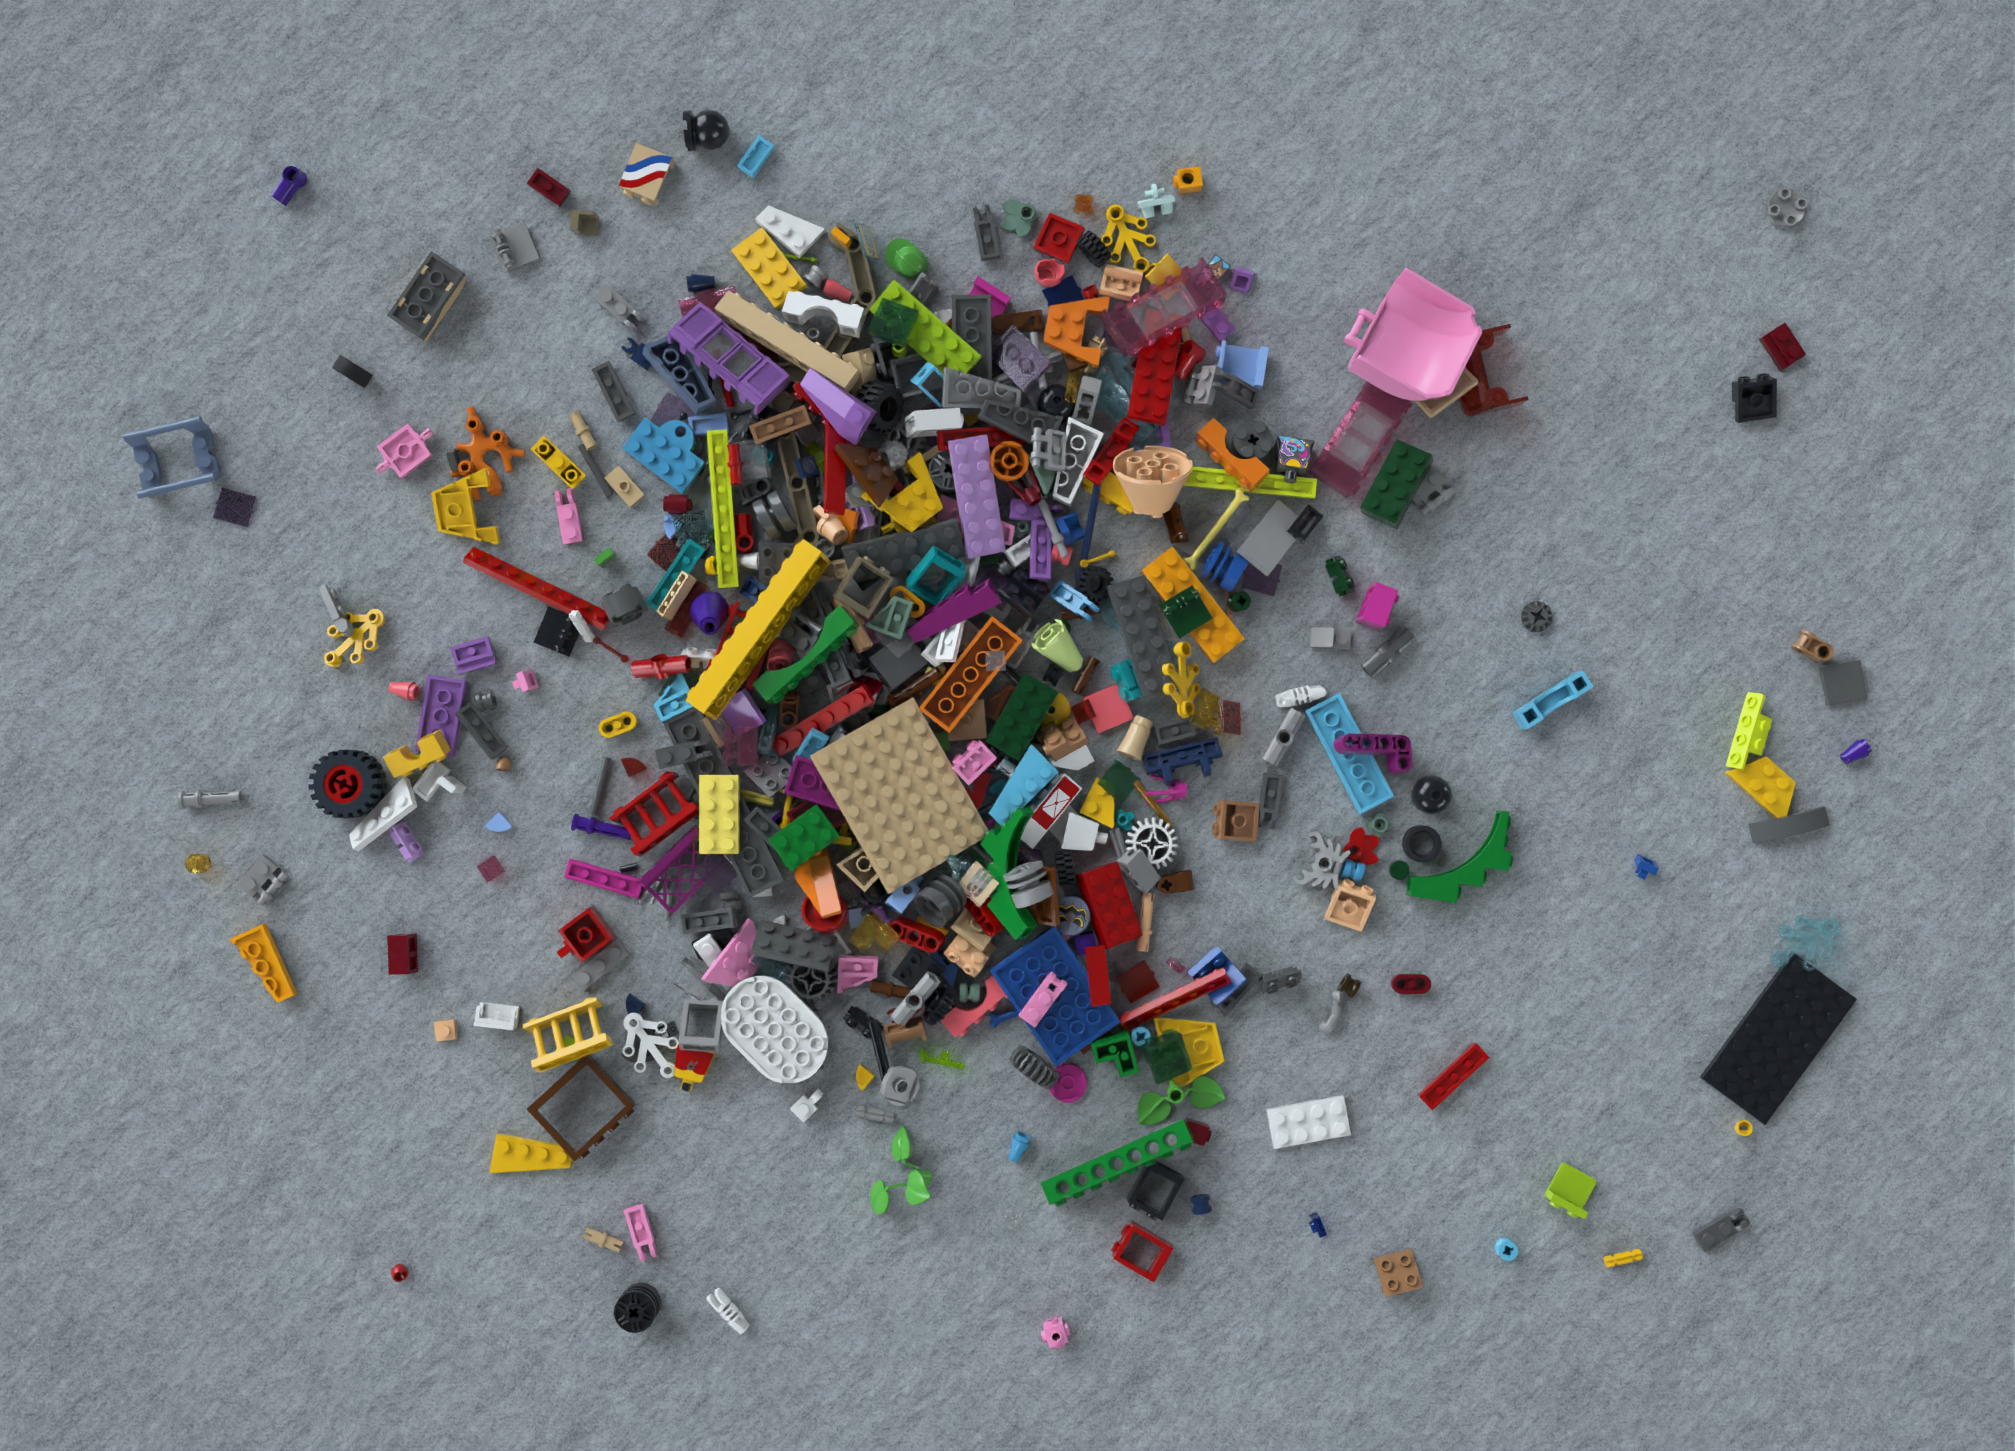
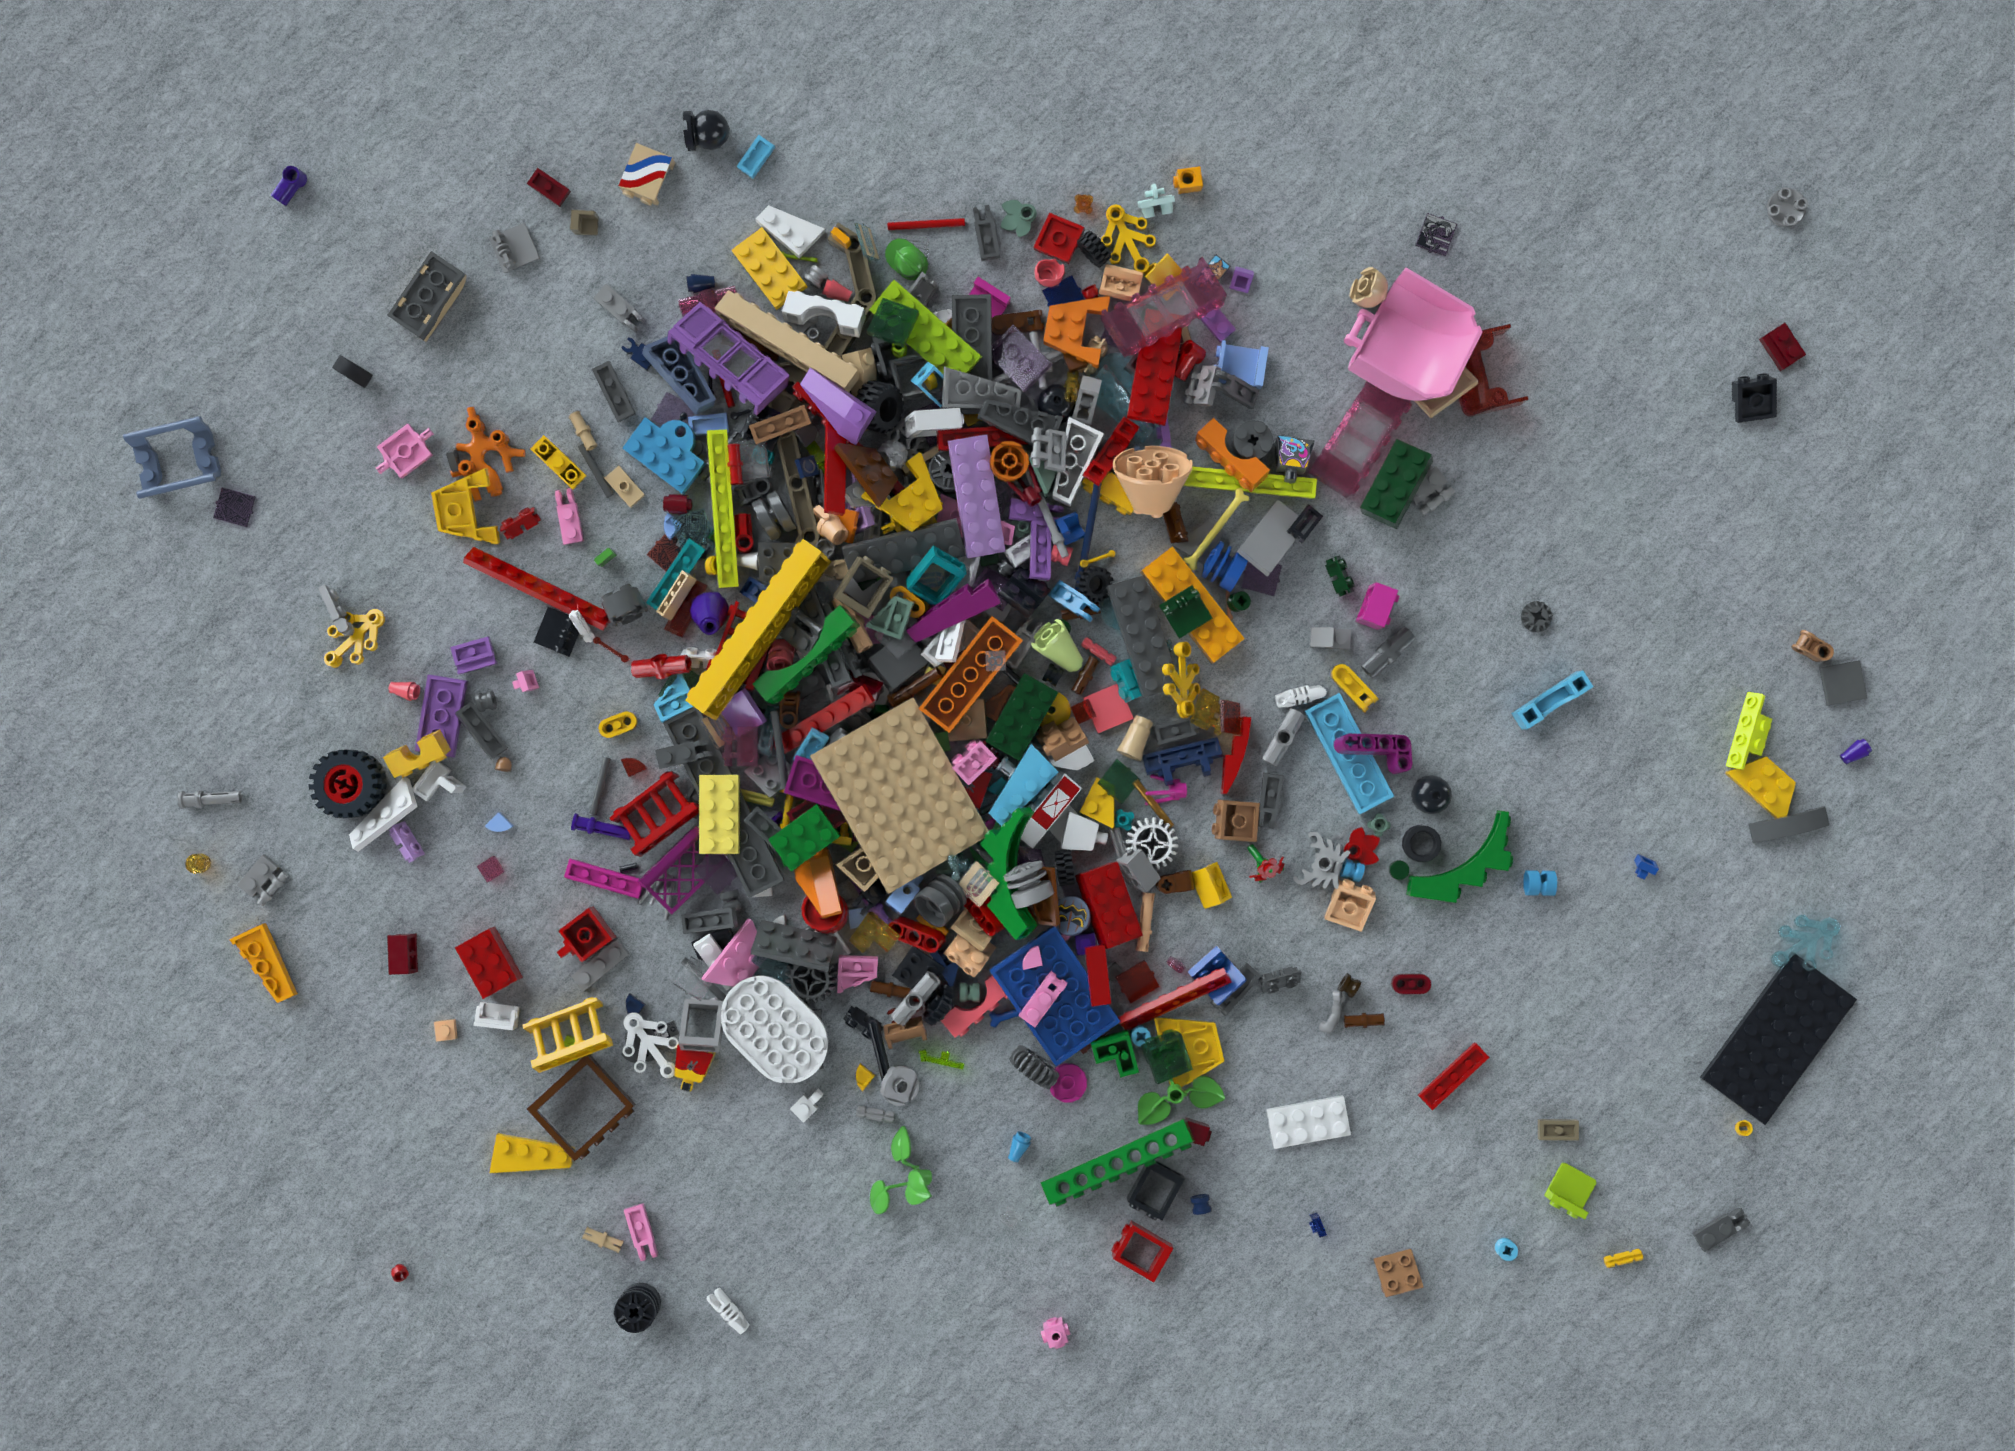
none -> red brick [455,927,523,999]
none -> red hinge [500,507,541,540]
none -> dark grey bar [771,711,788,790]
none -> red bar [887,218,965,230]
none -> yellow tile [922,372,938,390]
none -> bright pink tile [1022,945,1043,970]
none -> coral axle [1081,637,1117,666]
none -> yellow panel [1192,862,1232,909]
none -> red slope [1221,717,1251,794]
none -> red plant [1247,844,1285,883]
none -> yellow plate [1331,664,1379,713]
none -> reddish brown pin [1344,1013,1385,1028]
none -> tan cylinder [1349,267,1388,308]
none -> piece [1415,213,1457,256]
none -> dark azure wheel [1523,870,1557,896]
none -> dark tan plate [1538,1119,1579,1140]

